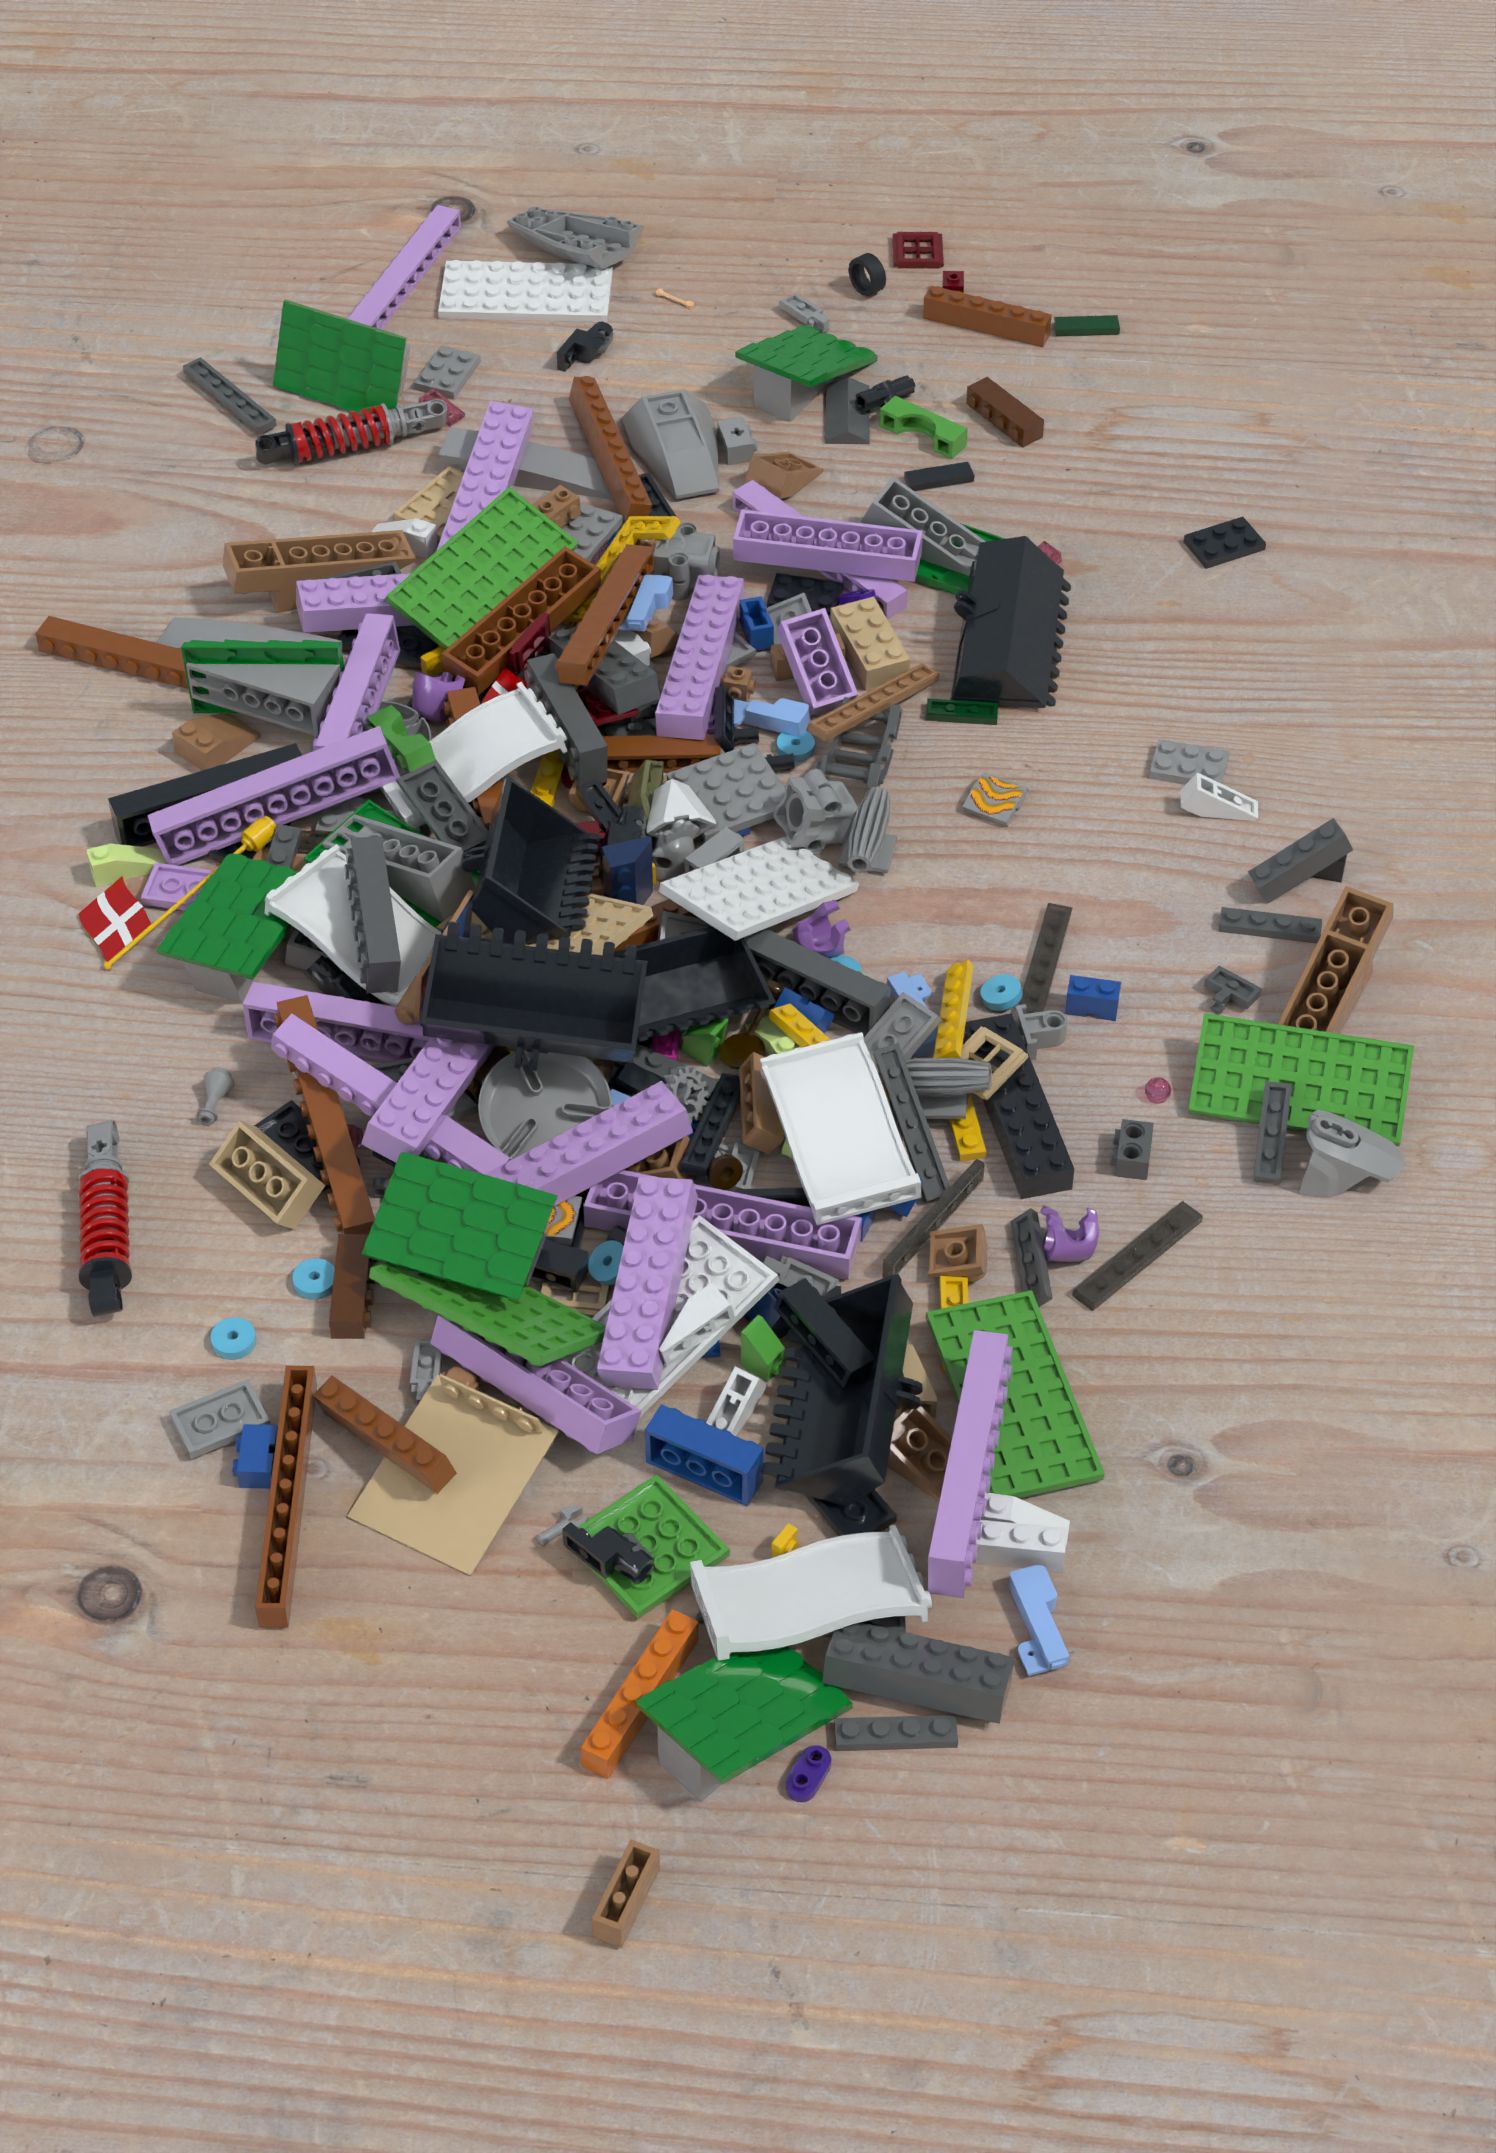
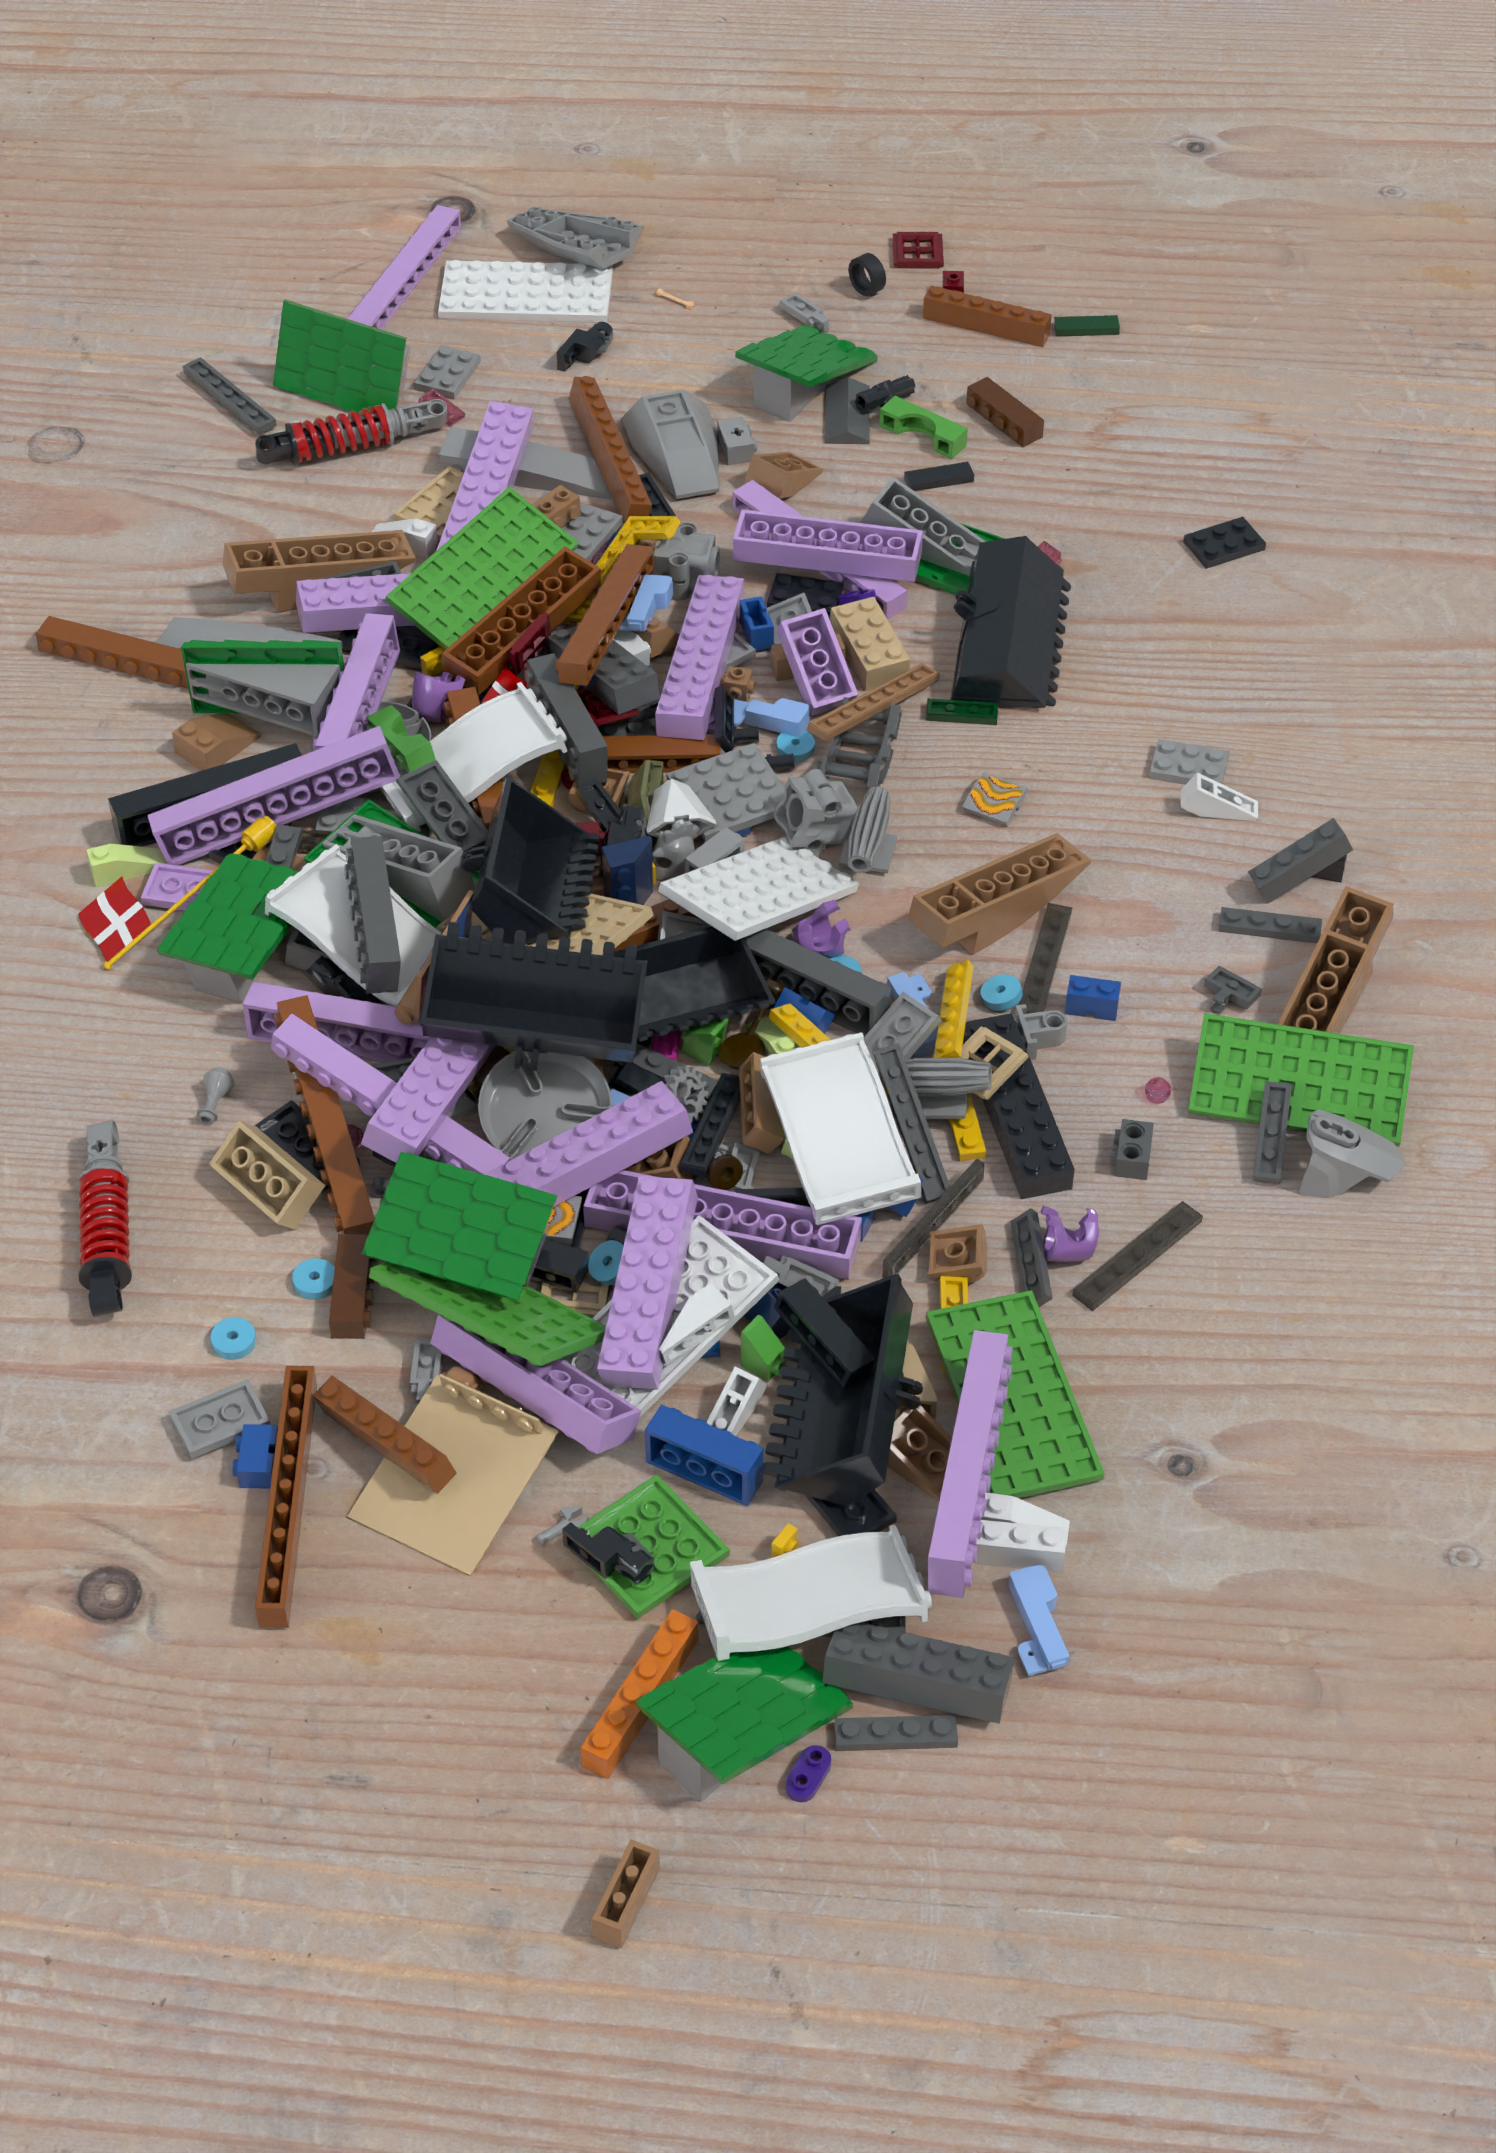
none -> medium nougat slope [908,833,1091,955]

